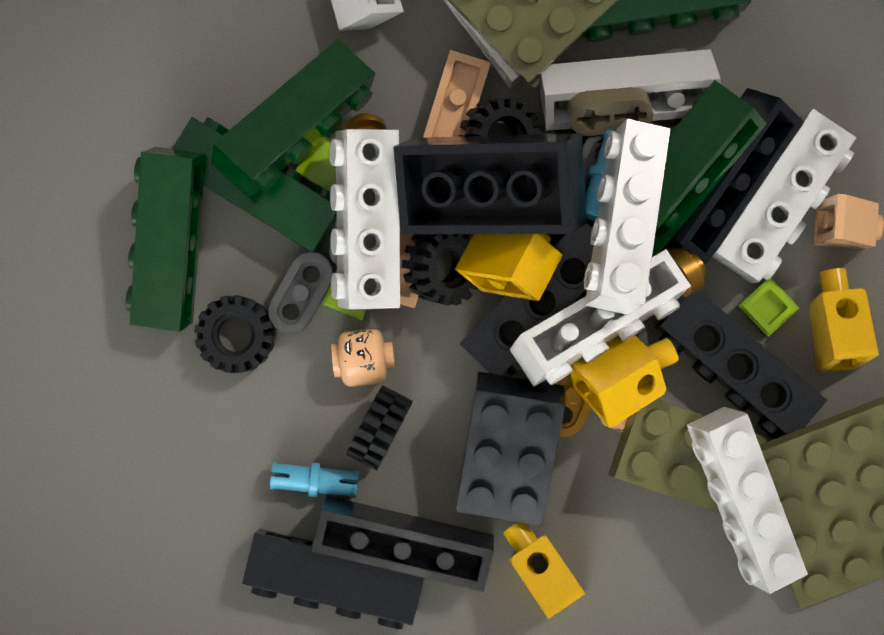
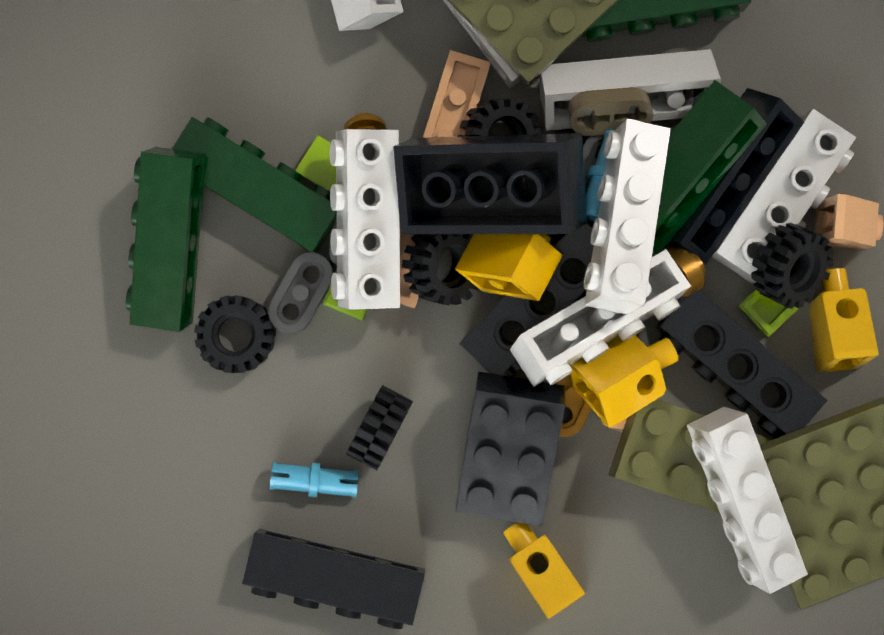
dark green brick [211,39,375,199] -> none
black brick [311,495,494,592] -> none
light nougat head [331,328,395,387] -> none
none -> black tyre [751,223,833,309]

